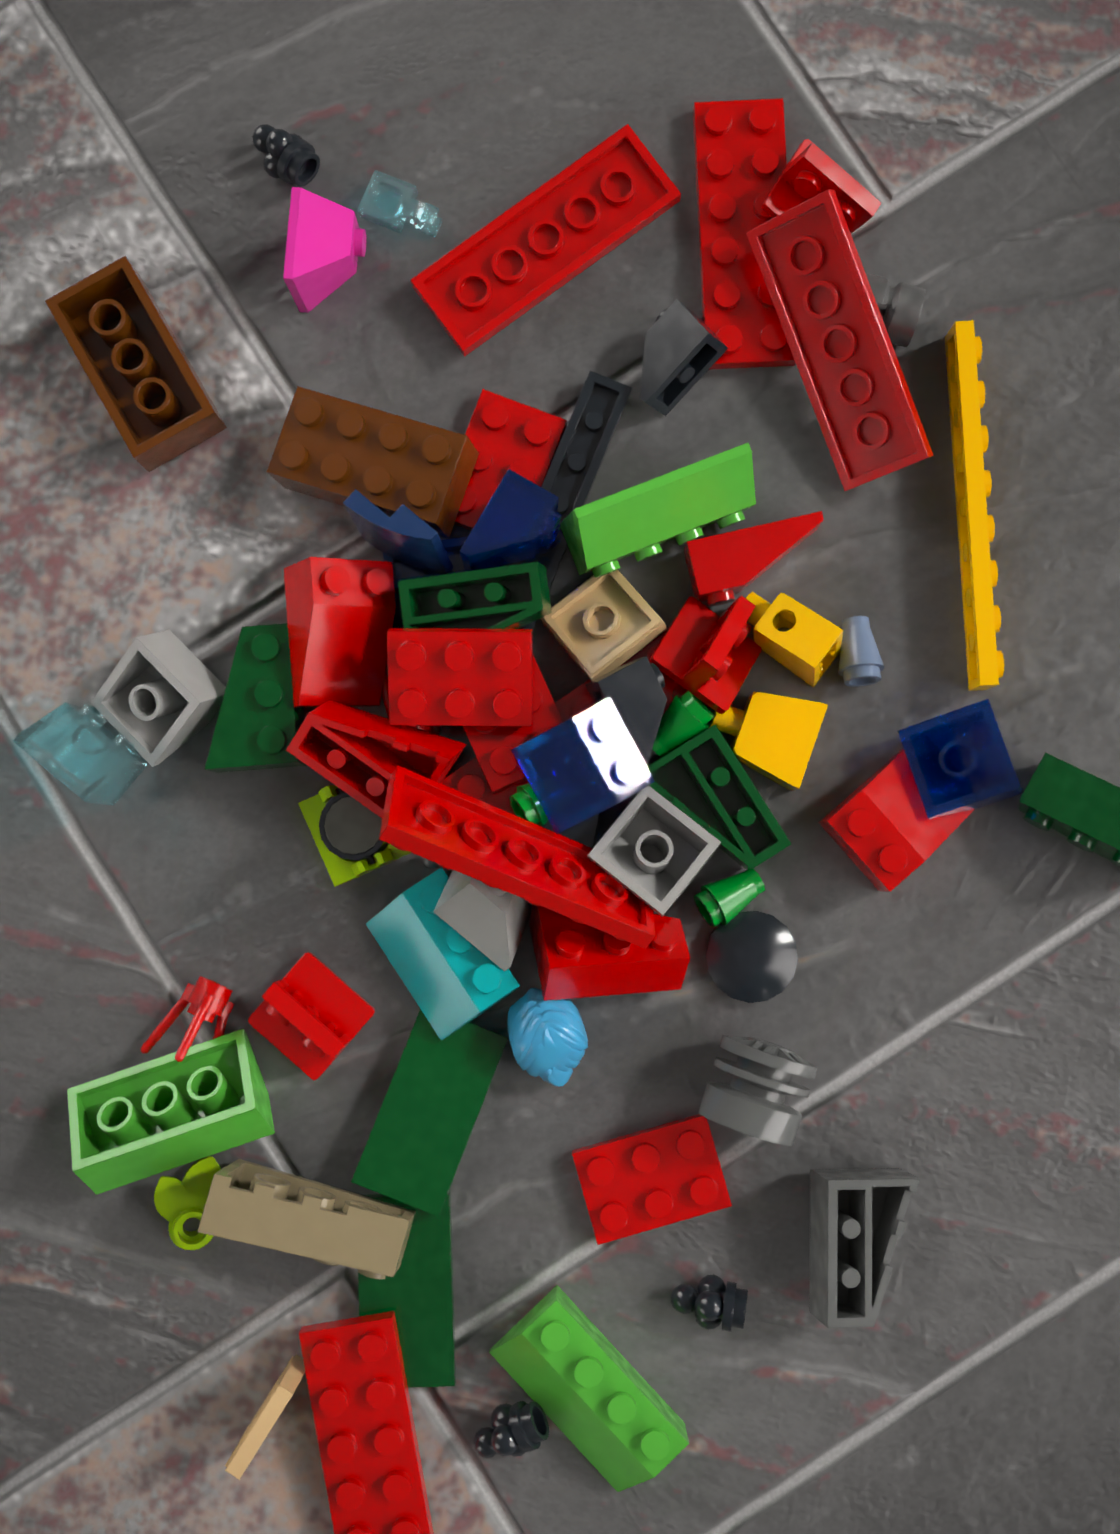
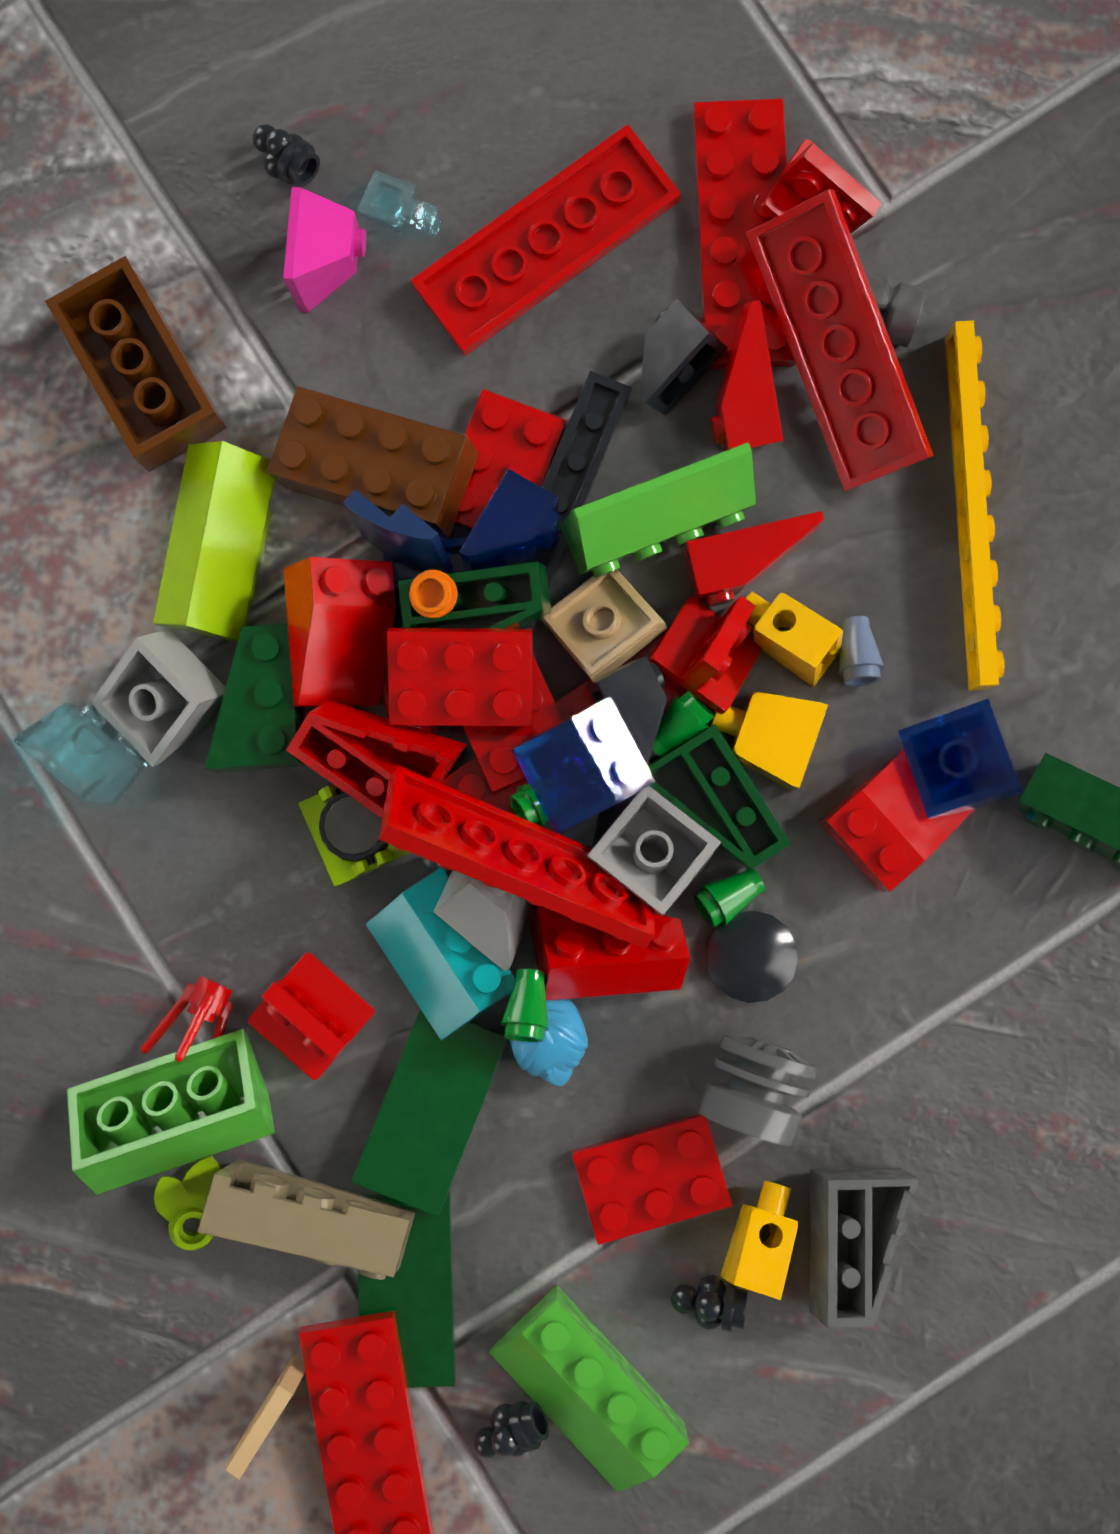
none -> lime slope [153,441,275,642]
none -> orange plate [409,570,458,618]
none -> green cone [501,969,549,1043]
none -> red slope [710,300,783,451]
none -> yellow torso [720,1180,798,1300]

